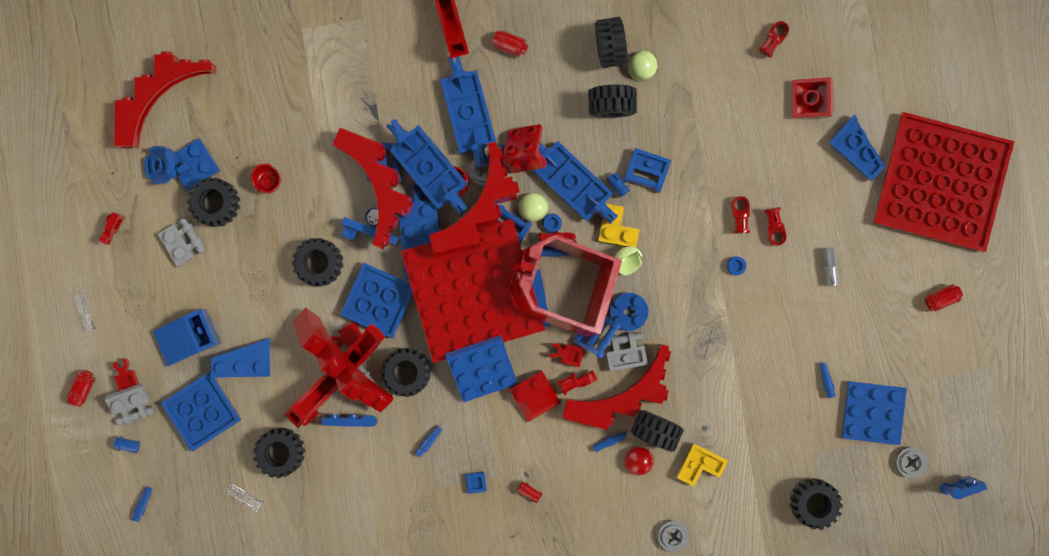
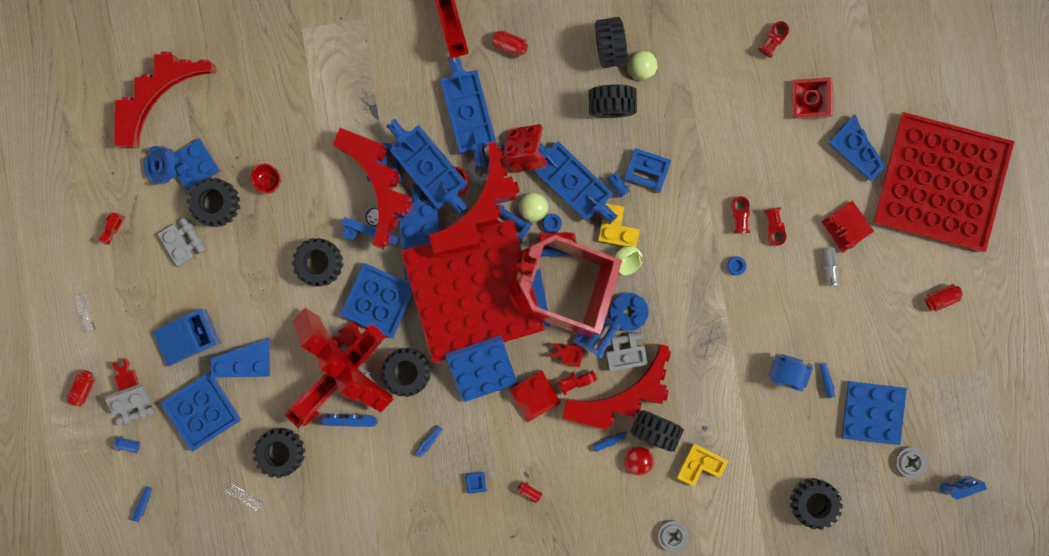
none -> blue brick [769,353,814,392]
none -> red hinge [821,200,874,253]

